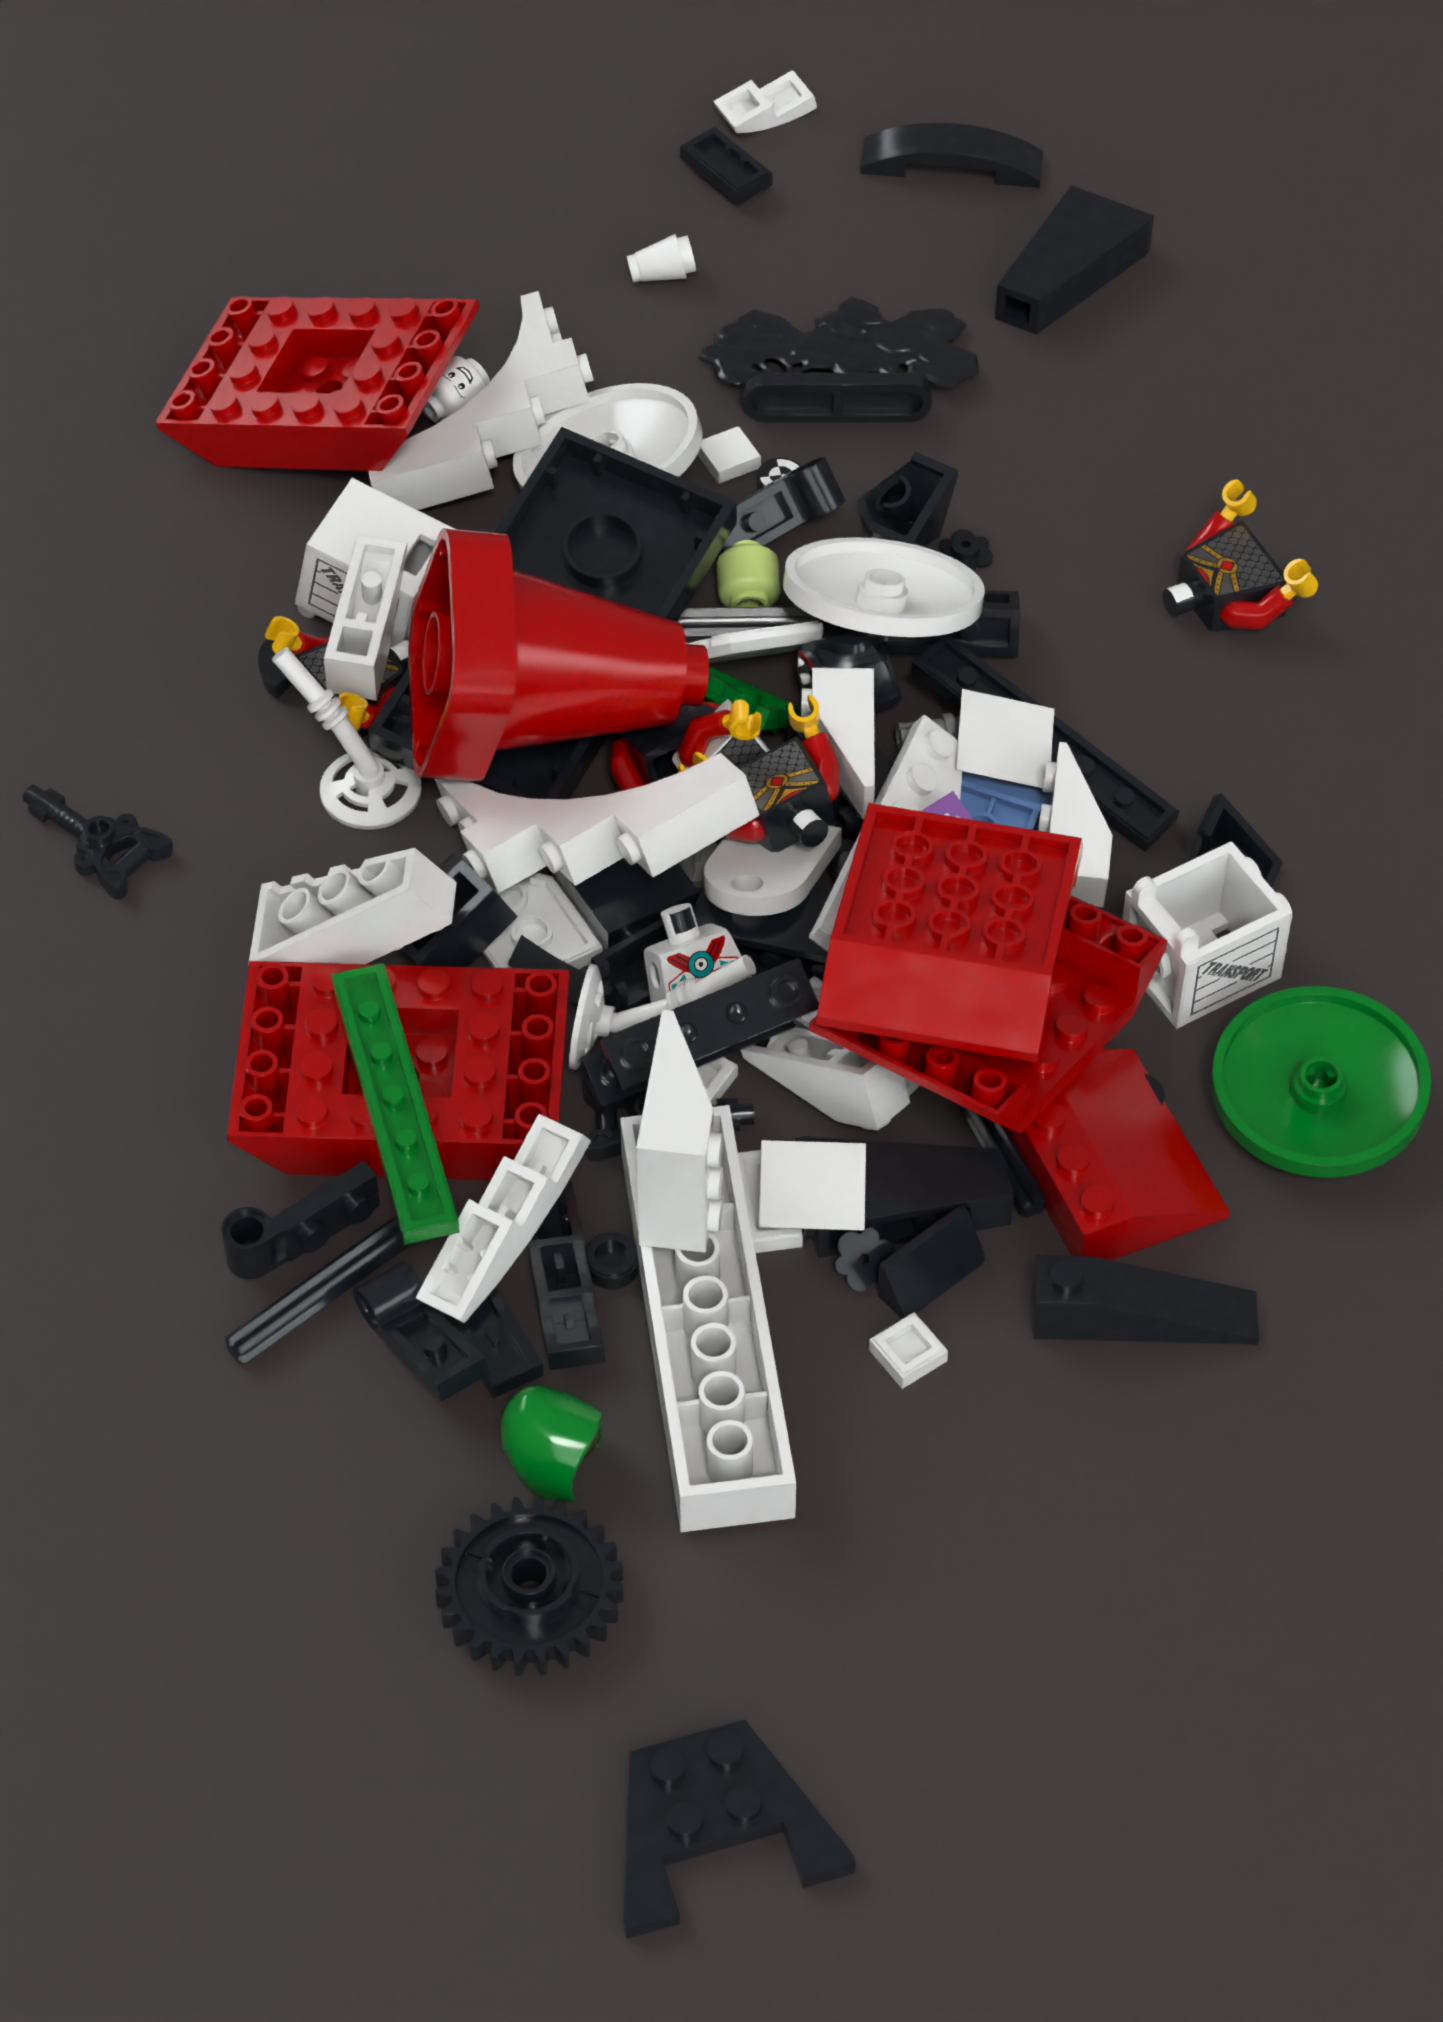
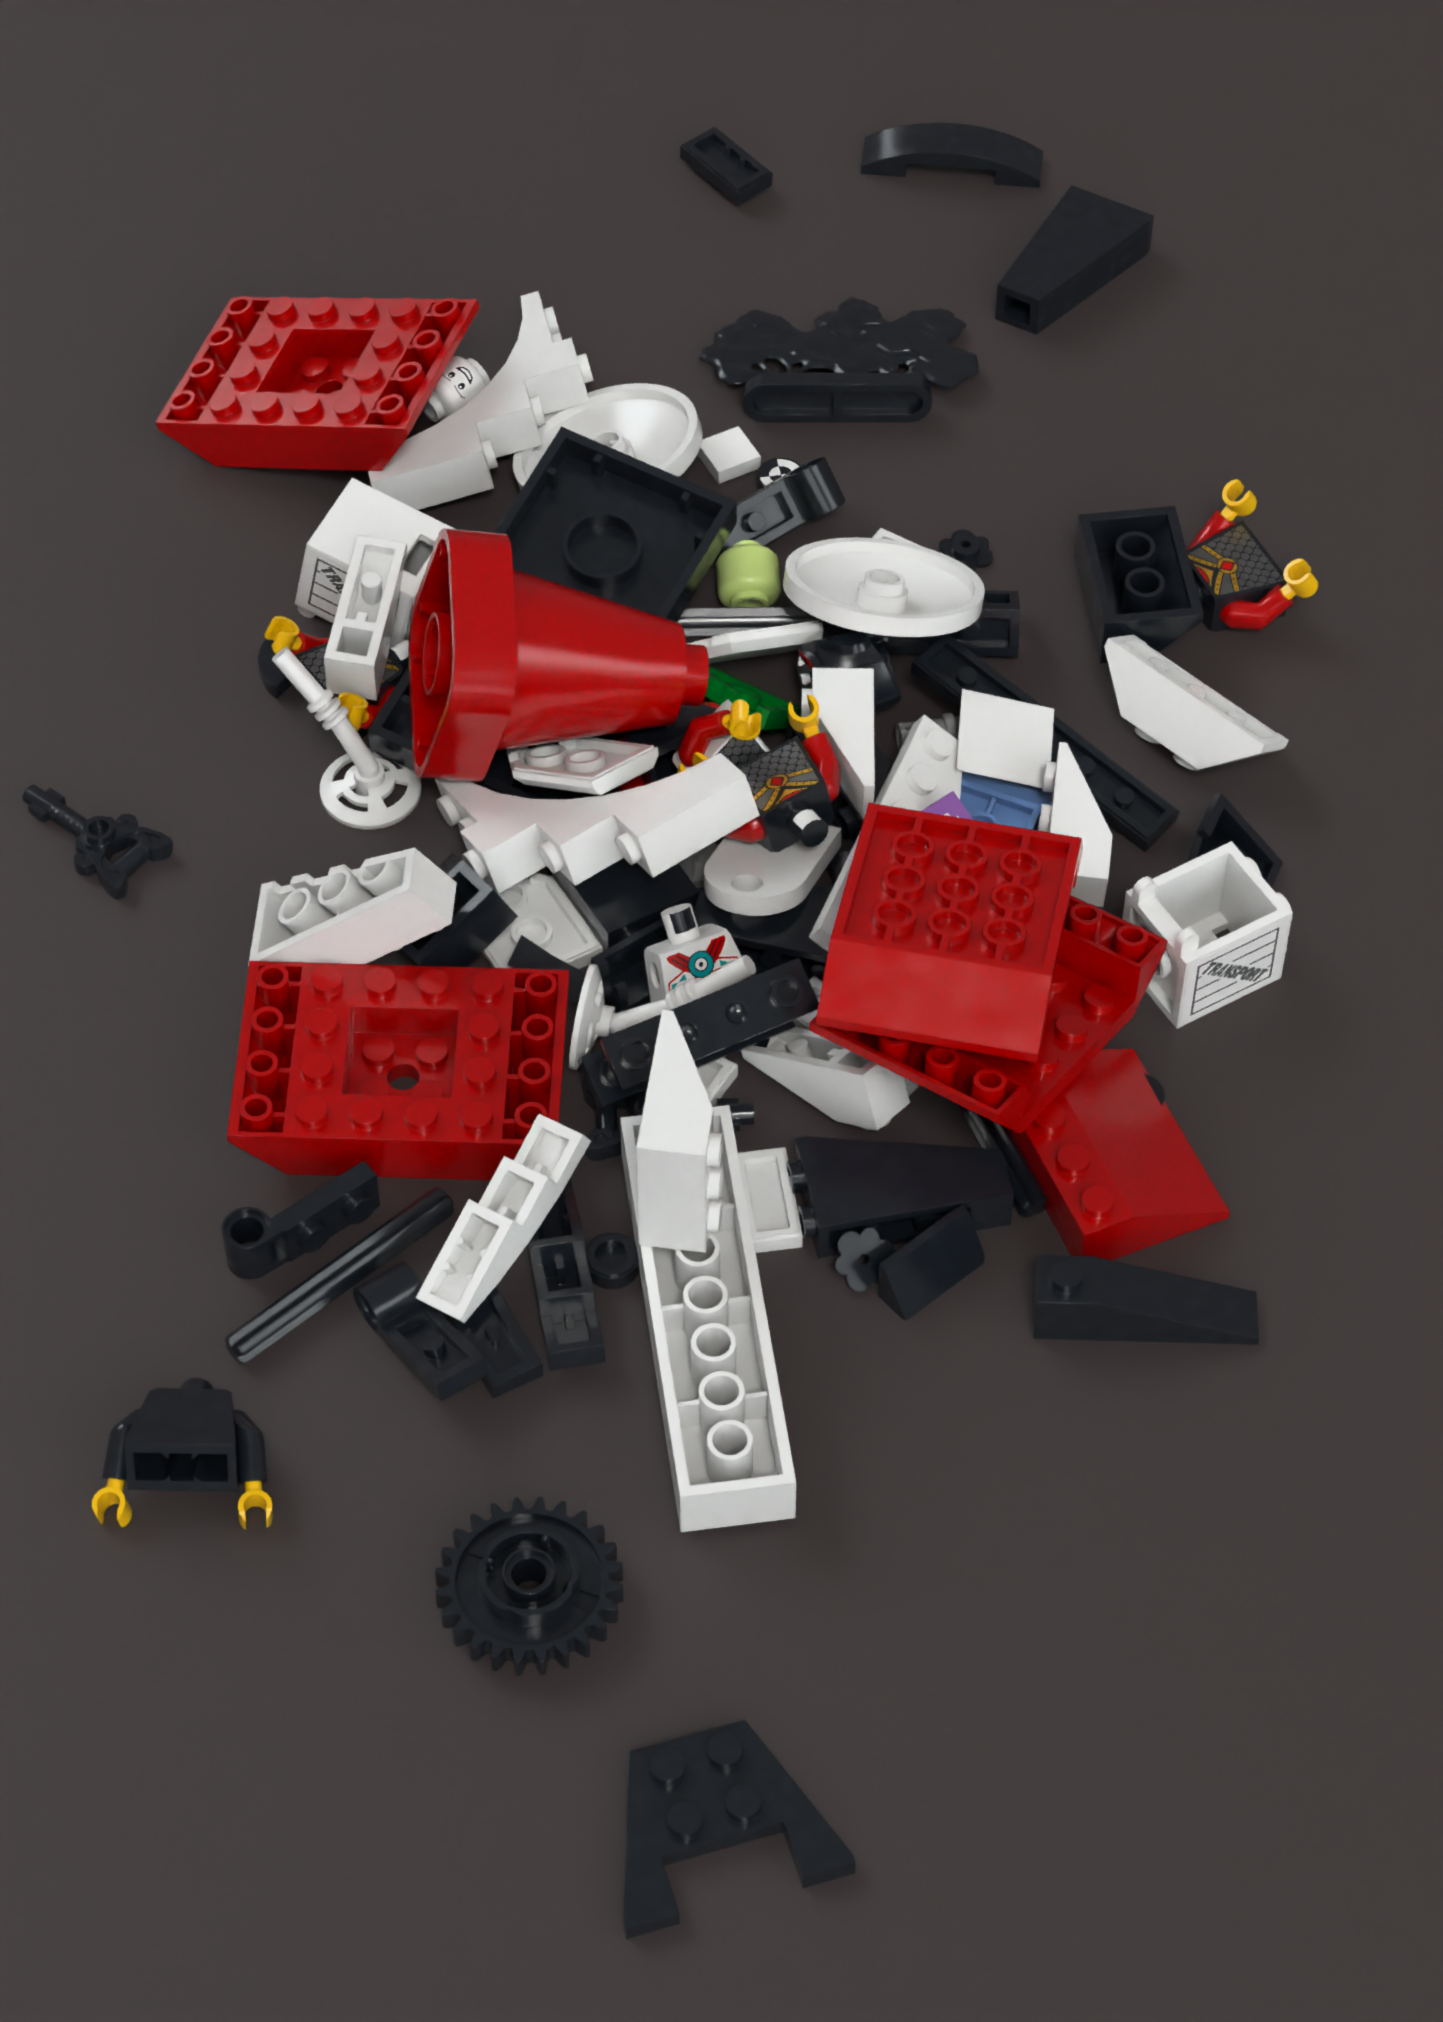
green tile [331,963,460,1245] -> none
green piece [501,1385,603,1502] -> none
white cone [626,234,697,283] -> none
white slope [713,70,817,133] -> none
white sticker [759,1140,866,1230] -> none
black slope [856,452,958,546] -> none
white tile [869,1312,948,1389] -> none
green dish [1211,986,1431,1178] -> none
none -> black torso [92,1378,273,1530]
none -> white tile [507,737,659,795]
none -> black slope [1074,506,1204,664]
none -> white wedge [1104,634,1289,771]

